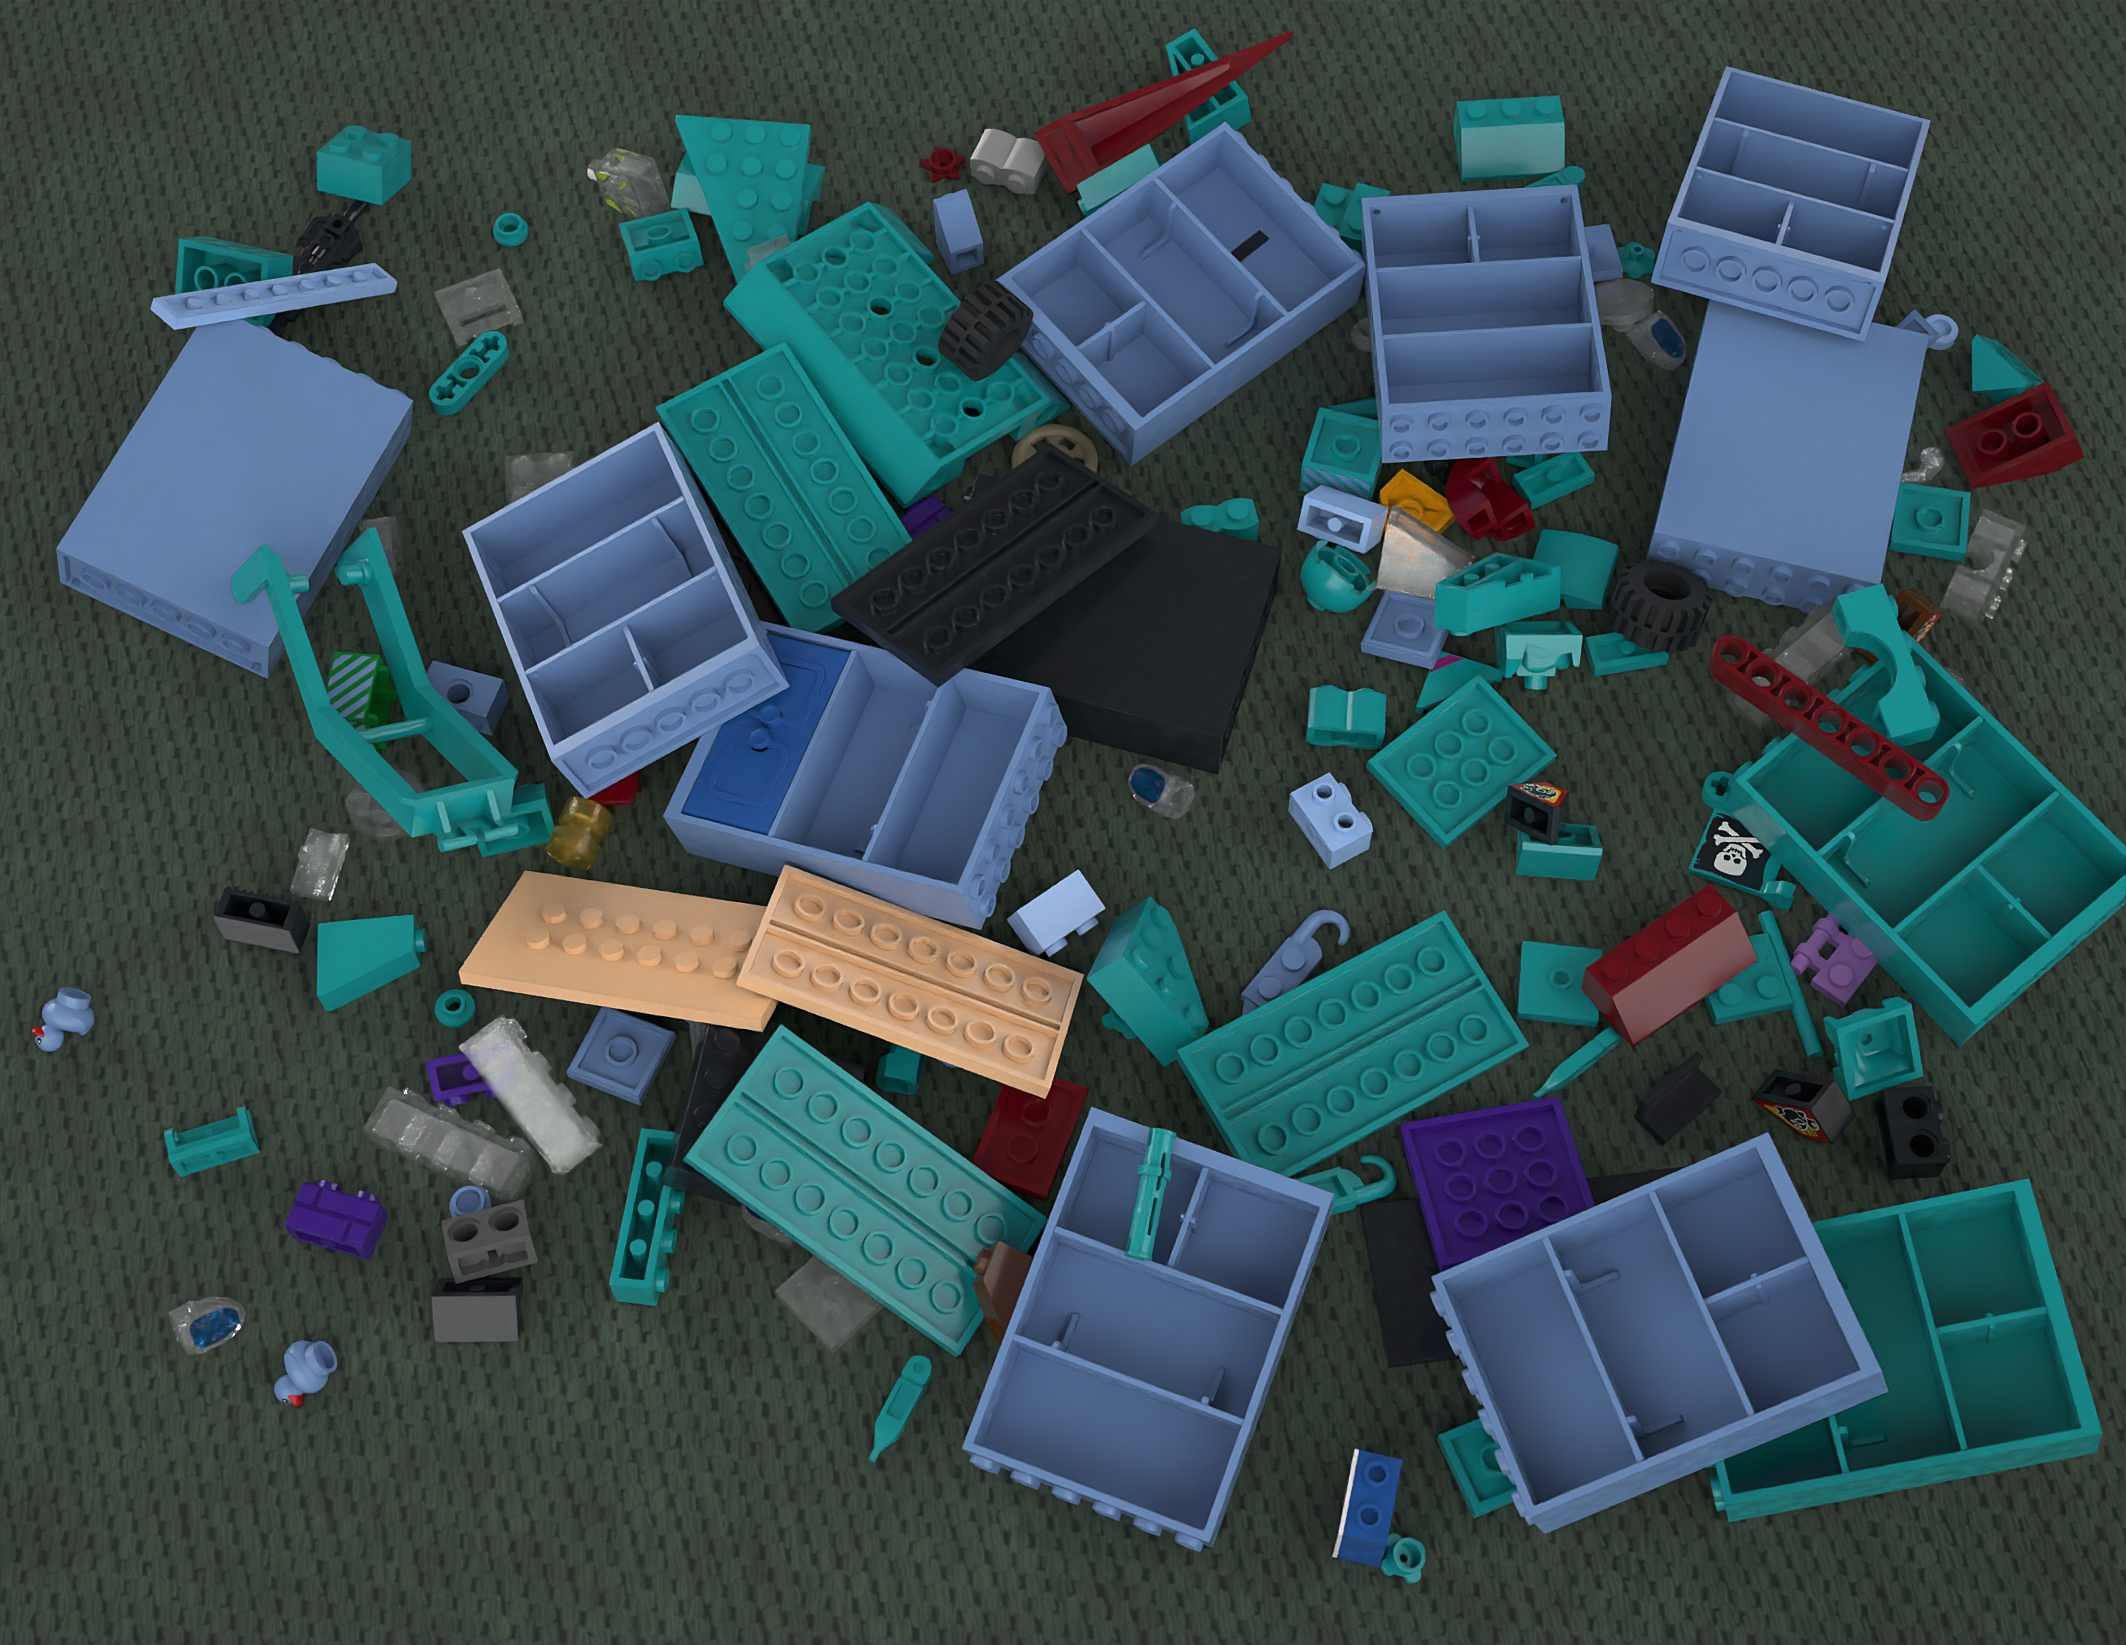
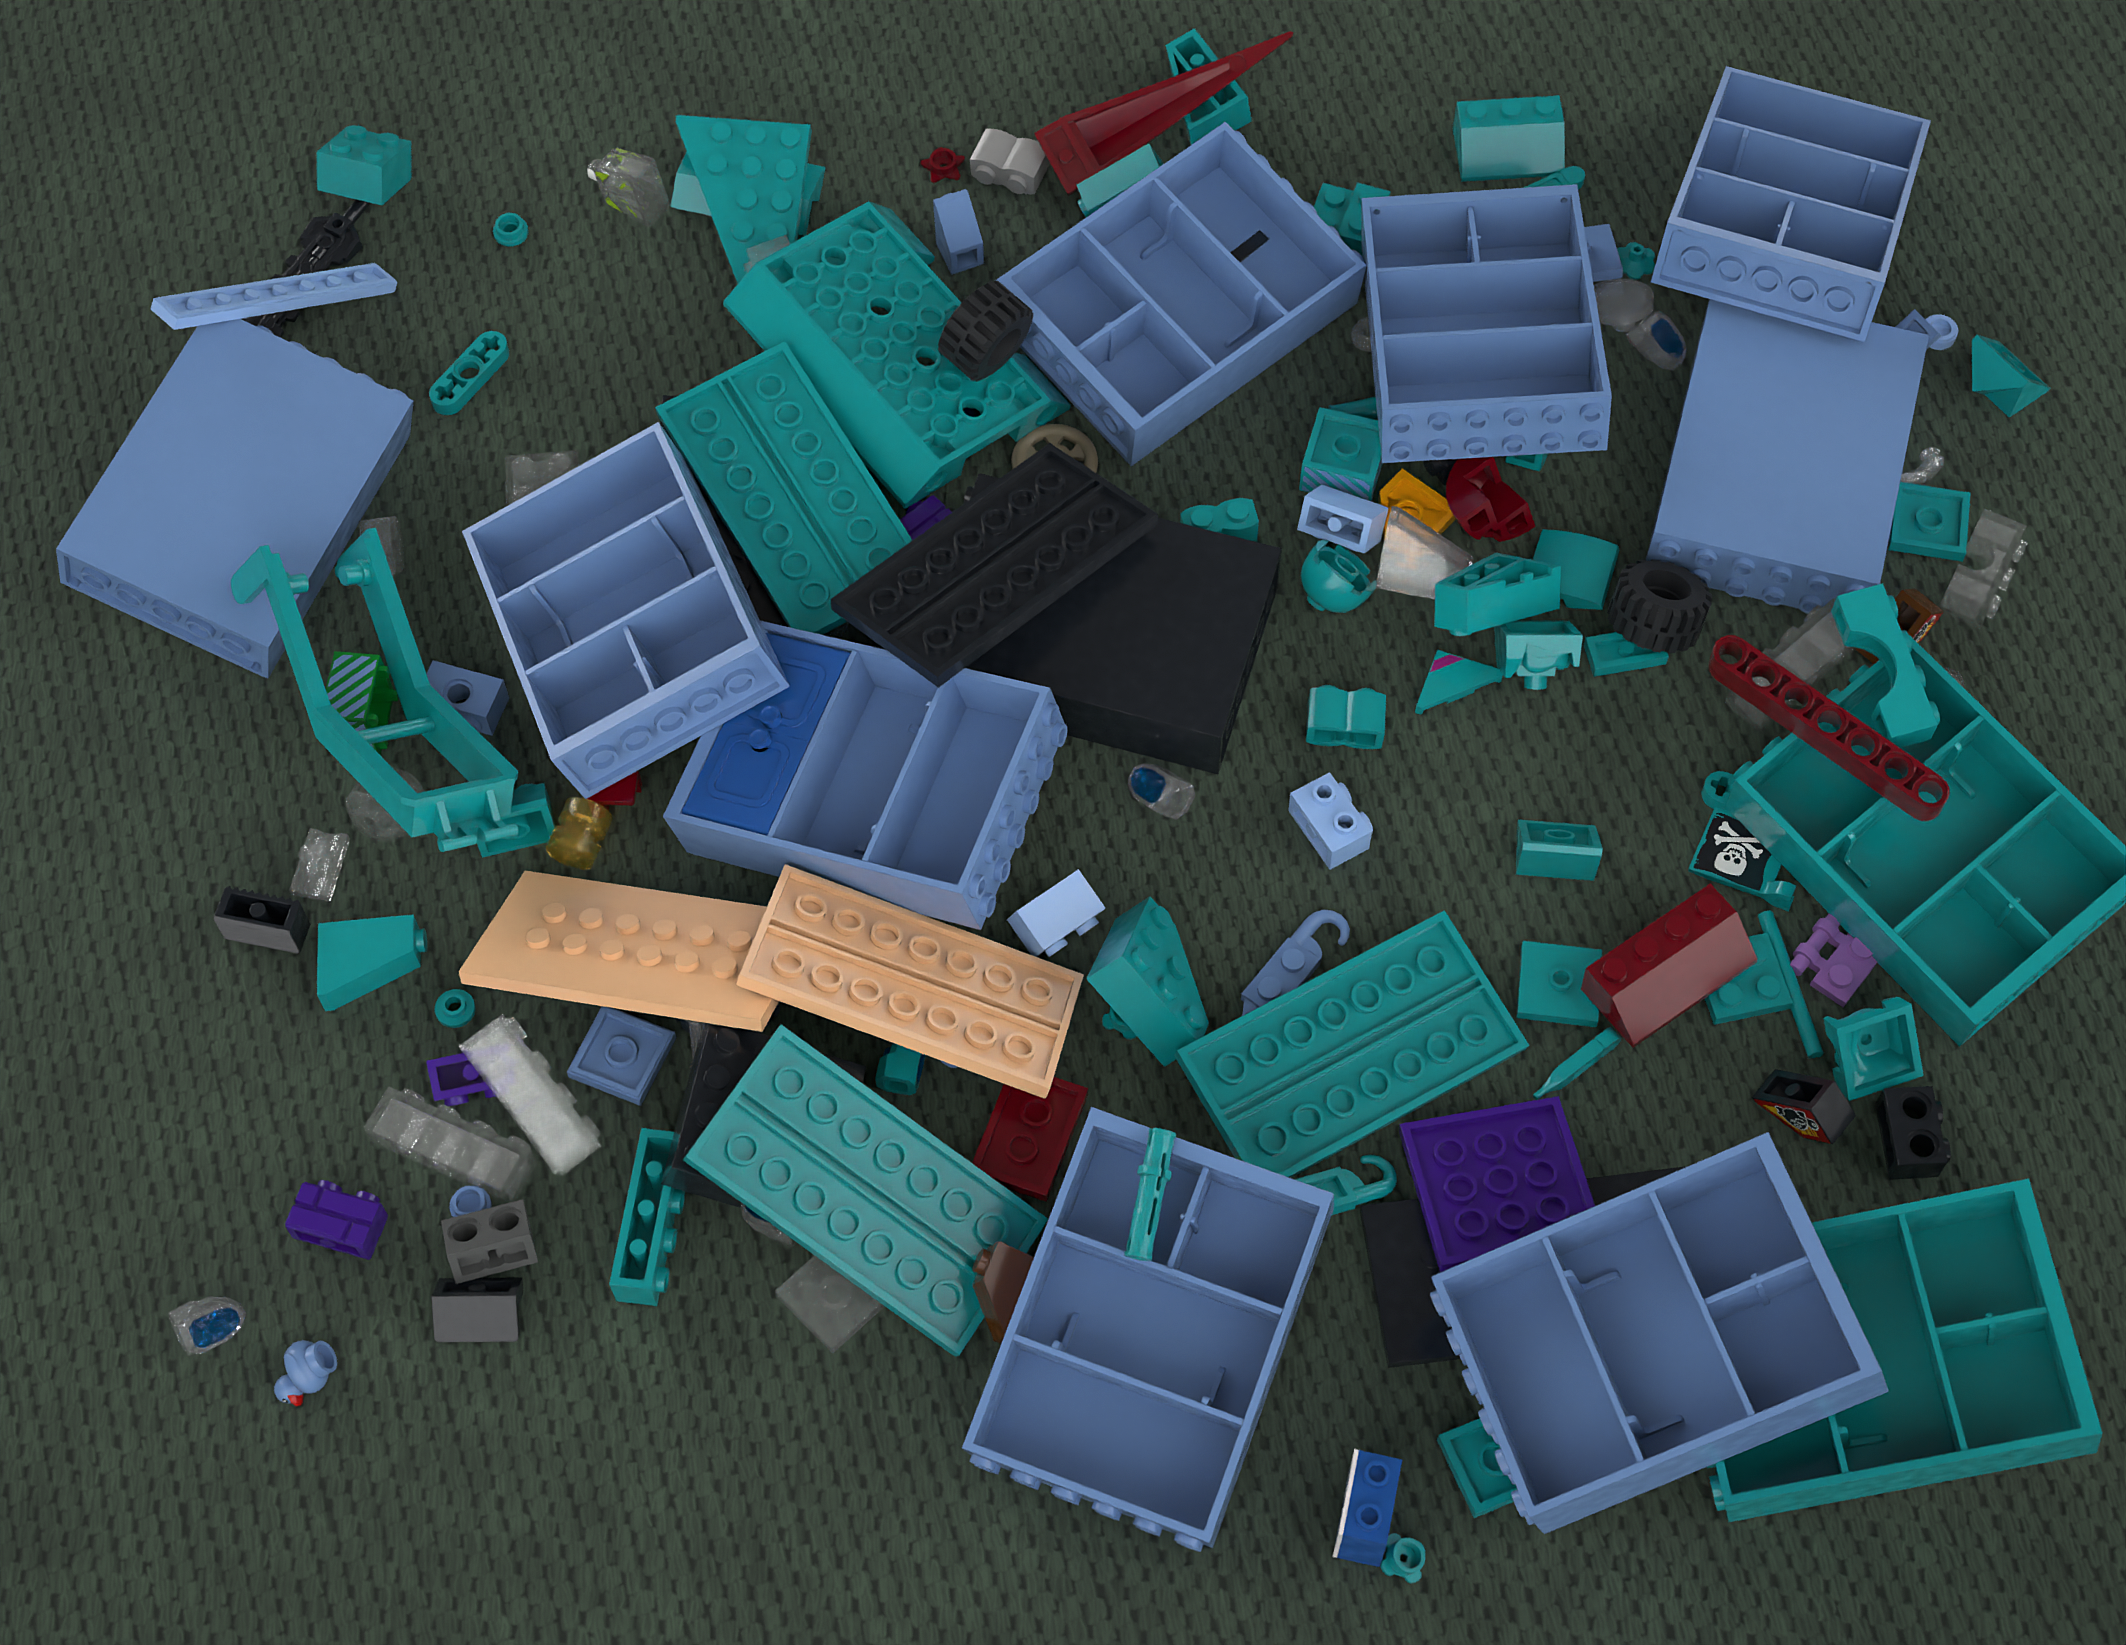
medium blue animal [32,987,94,1052] -> none
teal hinge [164,1106,260,1177] -> none
teal slope [175,236,293,328] -> none
clear plate [434,268,524,347] -> none
teal plate [619,208,704,281] -> none
teal piece [868,1355,933,1463] -> none
medium blue plate [1361,589,1449,669] -> none
teal plate [1366,674,1557,850] -> none
black slope [1504,782,1569,846] -> none
teal plate [1512,452,1595,510] -> none
black panel [1634,1051,1722,1146] -> none
dark red slope [1944,381,2085,489] -> none

